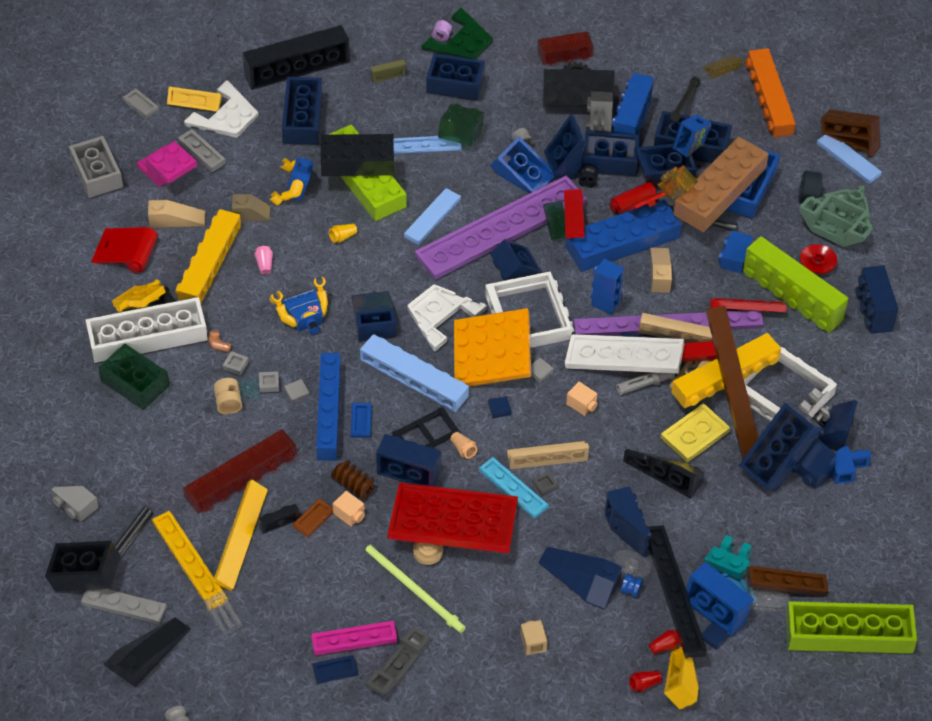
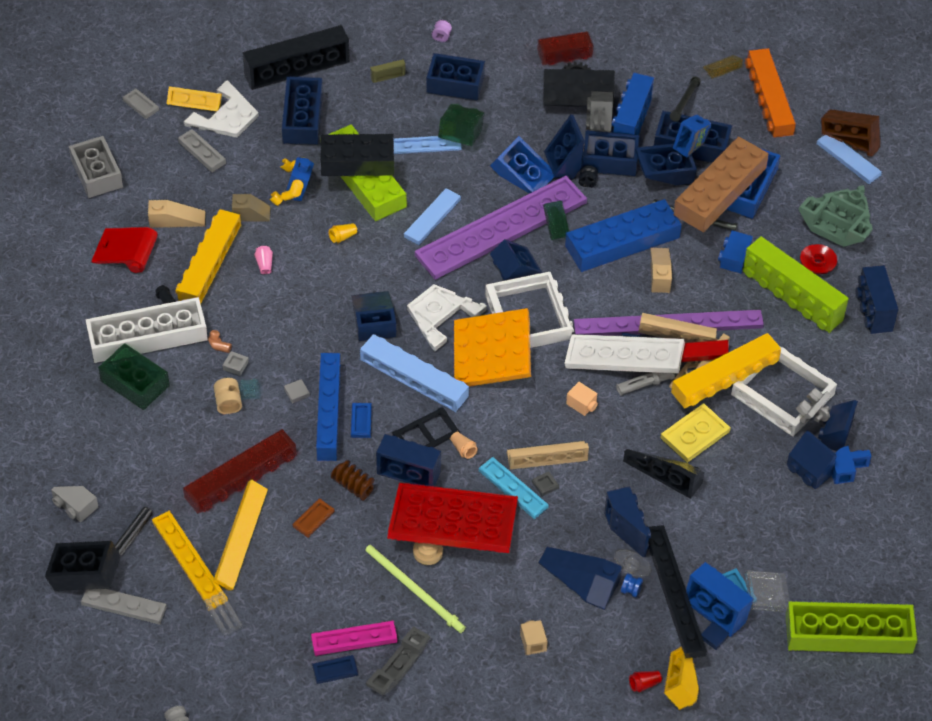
black wedge [104,618,191,688] -> none
yellow plate [112,279,166,312] -> none
dark pink bracket [137,141,197,187] -> none
light grey plate [259,371,279,393] -> none
black plate [259,504,300,534] -> none
torso [269,277,328,334] -> none
light nougat brick [333,491,365,527] -> none
dark green wing [421,7,493,60] -> none
dark blue tile [488,396,512,419] -> none
light grey wheel [512,128,534,147] -> none
light grey tile [531,358,554,383] -> none
red tile [564,189,585,238] -> none
blue brick [590,259,624,315] -> none
red door [609,182,673,215] -> none
red cone [648,629,680,655] -> none
clear yellow brick [658,165,698,201] -> none
teal plate [704,535,752,579] -> none
reddish brown tile [705,306,758,460] -> none
red tile [709,297,786,312] -> none
dark blue brick [738,402,823,491] -> none
reddish brown plate [746,566,828,597] -> none
black wheel [799,171,822,203] -> none

